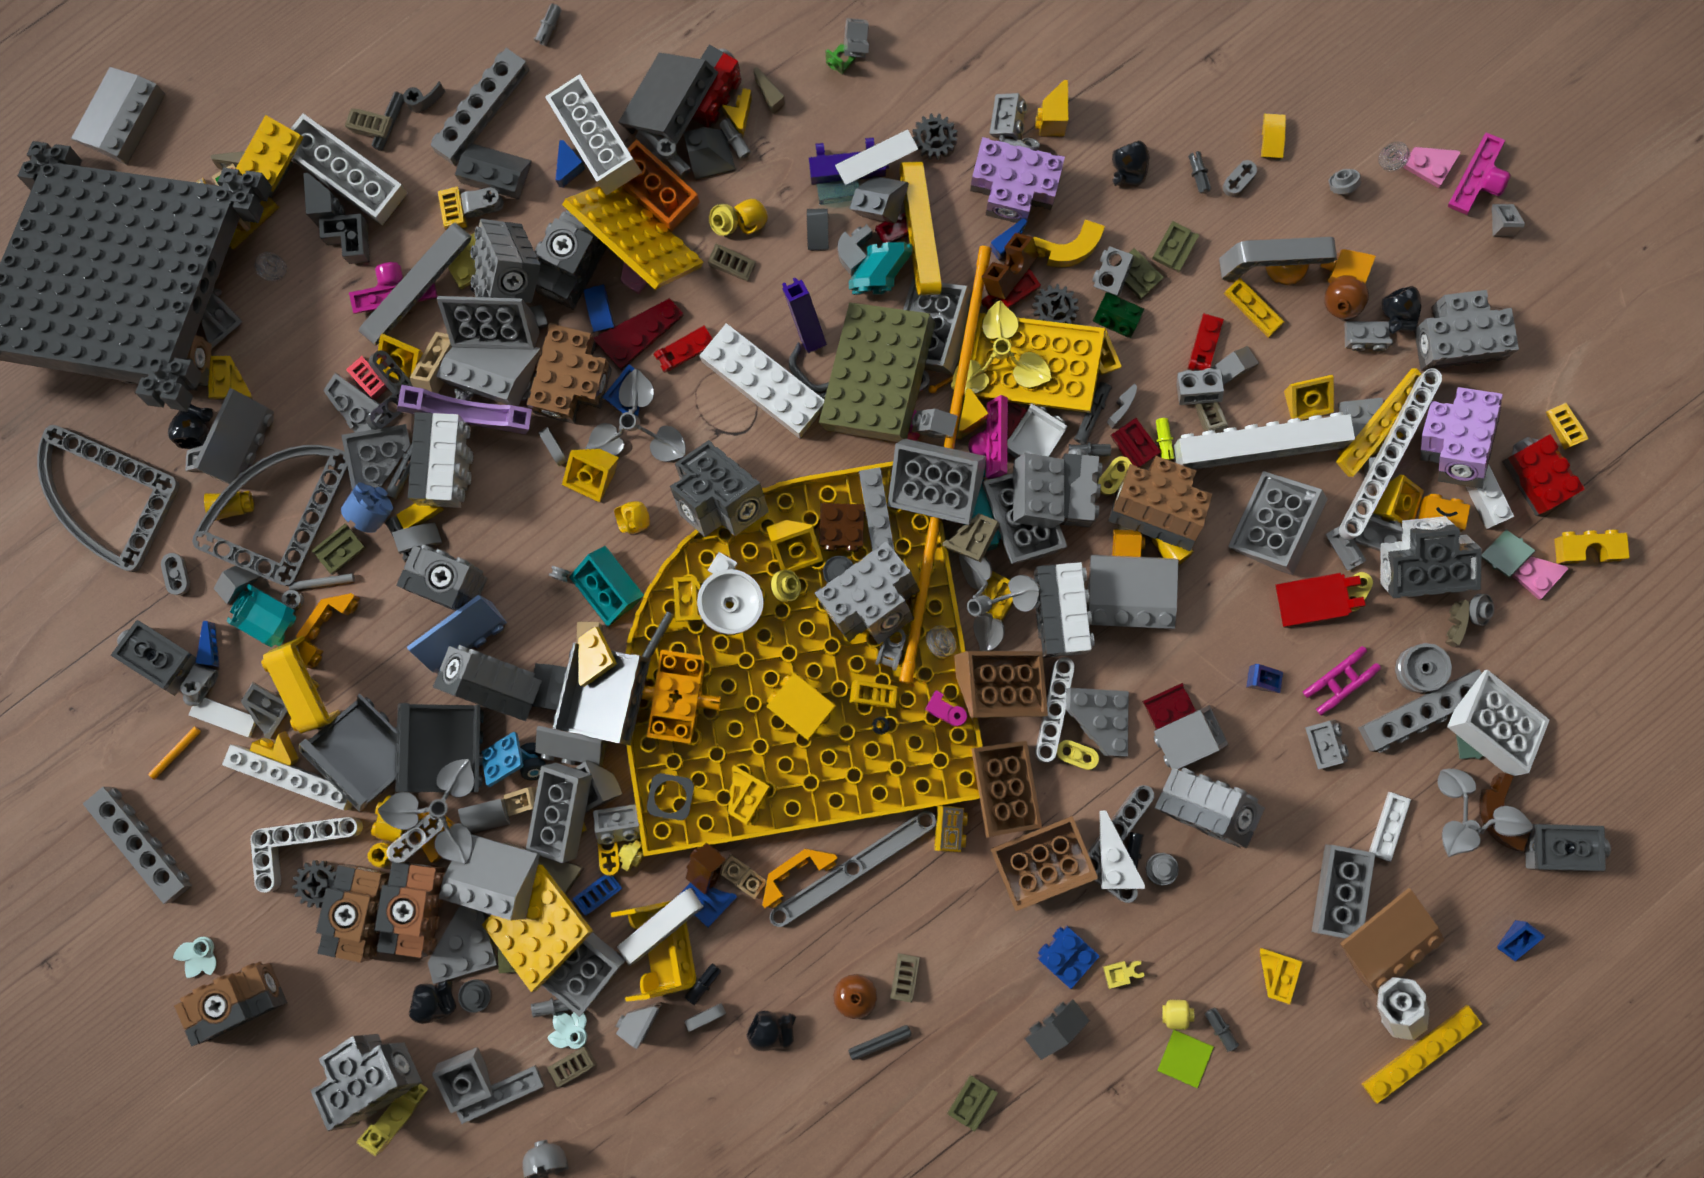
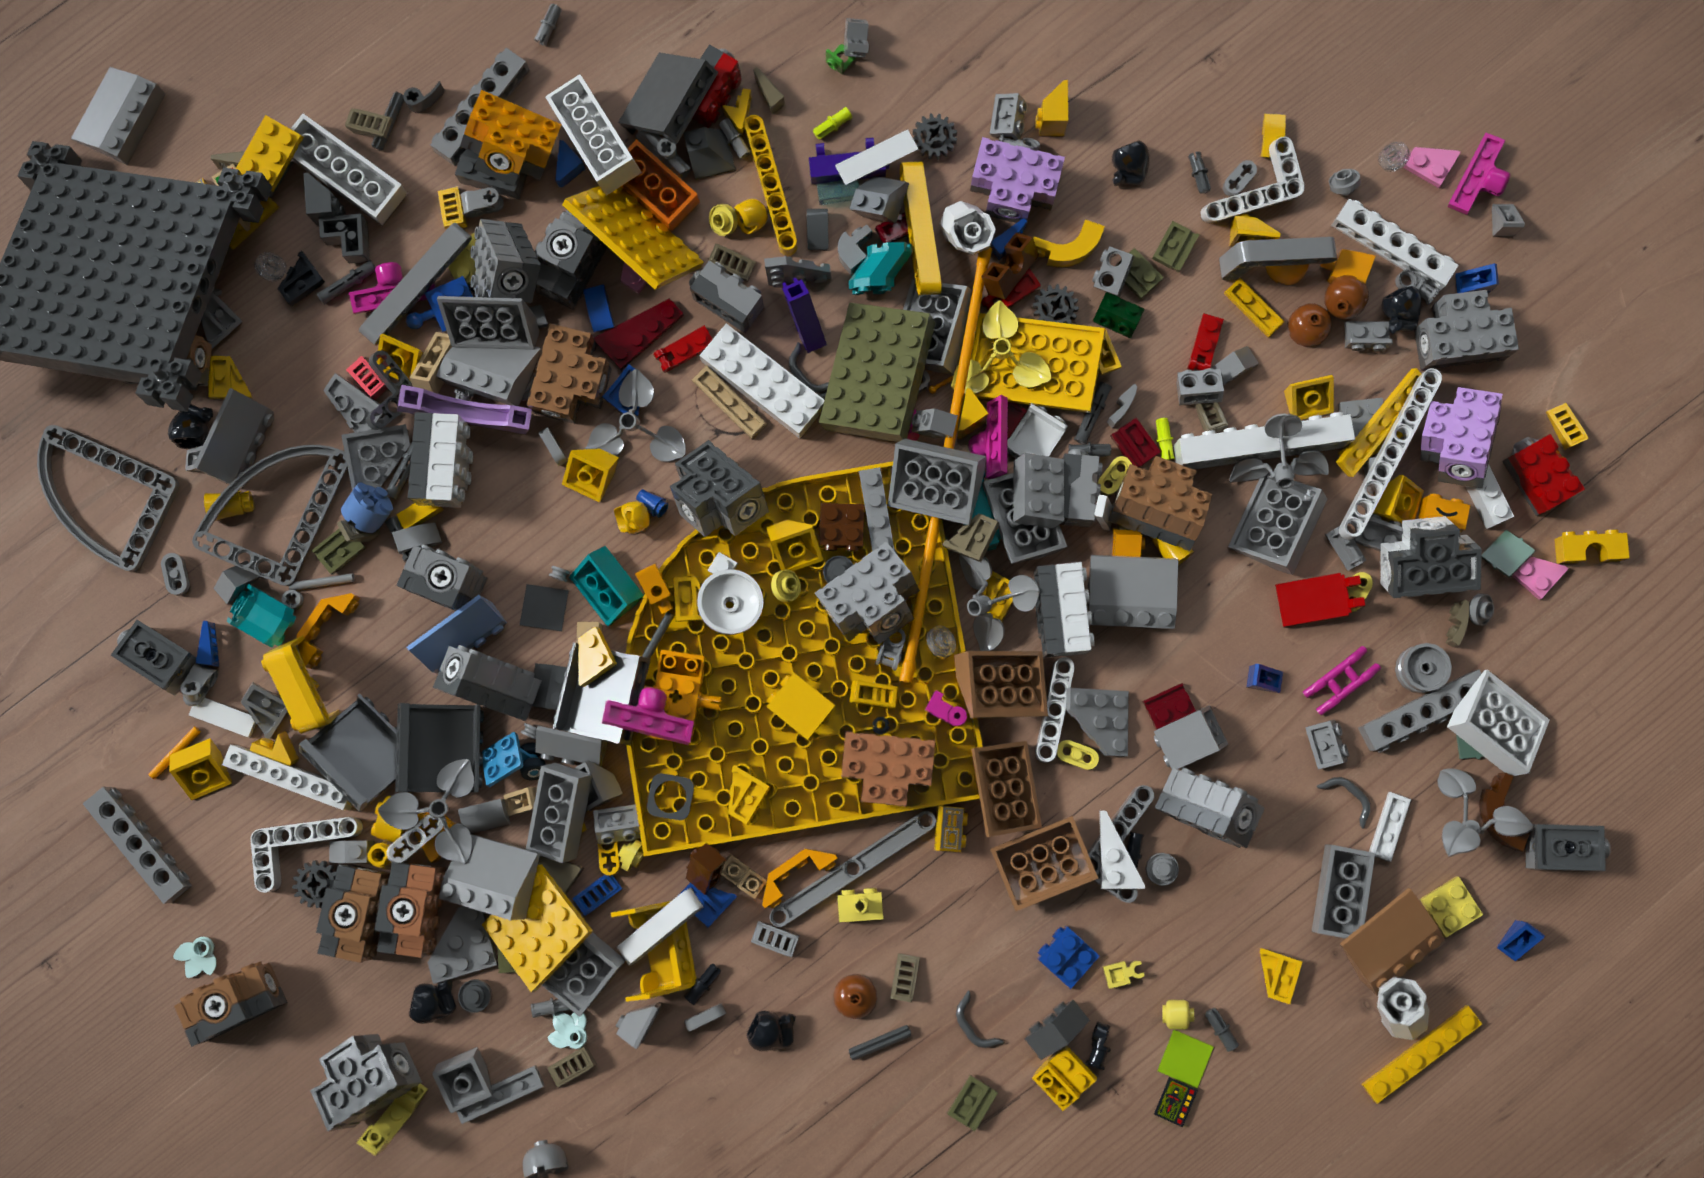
none -> yellow slope [169,738,232,801]
none -> black wing [277,250,325,307]
none -> dark grey pin [317,260,376,305]
none -> light grey slope [329,840,374,863]
none -> dark tan slope [337,520,380,542]
none -> blue plate [406,276,473,332]
none -> light orange piece [460,90,562,186]
none -> dark grey piece [520,584,569,631]
none -> light grey bush [521,723,537,739]
none -> dark pink plate [601,688,694,745]
none -> light orange torso [635,563,673,614]
none -> blue cone [636,489,669,518]
none -> piece [689,261,764,334]
none -> tan tile [692,365,767,439]
none -> yellow beam [745,115,798,256]
none -> light grey slope [751,921,799,958]
none -> light grey plate [764,256,831,287]
none -> neon yellow axle [813,107,853,140]
none -> light yellow brick [837,888,883,922]
none -> nougat piece [841,732,935,806]
none -> white brick [939,201,996,255]
none -> dark grey animal [956,990,1004,1048]
none -> yellow brick [1032,1045,1097,1111]
none -> black connector [1085,1022,1111,1070]
none -> white tile [1094,495,1113,531]
none -> piece [1154,1077,1198,1128]
none -> white beam [1201,137,1305,223]
none -> yellow slope [1229,214,1281,247]
none -> light grey plant [1230,413,1329,489]
none -> dark orange cylinder [1287,303,1332,347]
none -> dark grey animal [1317,777,1370,829]
none -> white brick [1331,199,1458,292]
none -> light grey connector [1395,269,1440,305]
none -> light yellow plate [1420,876,1483,938]
none -> blue slope [1455,263,1499,293]

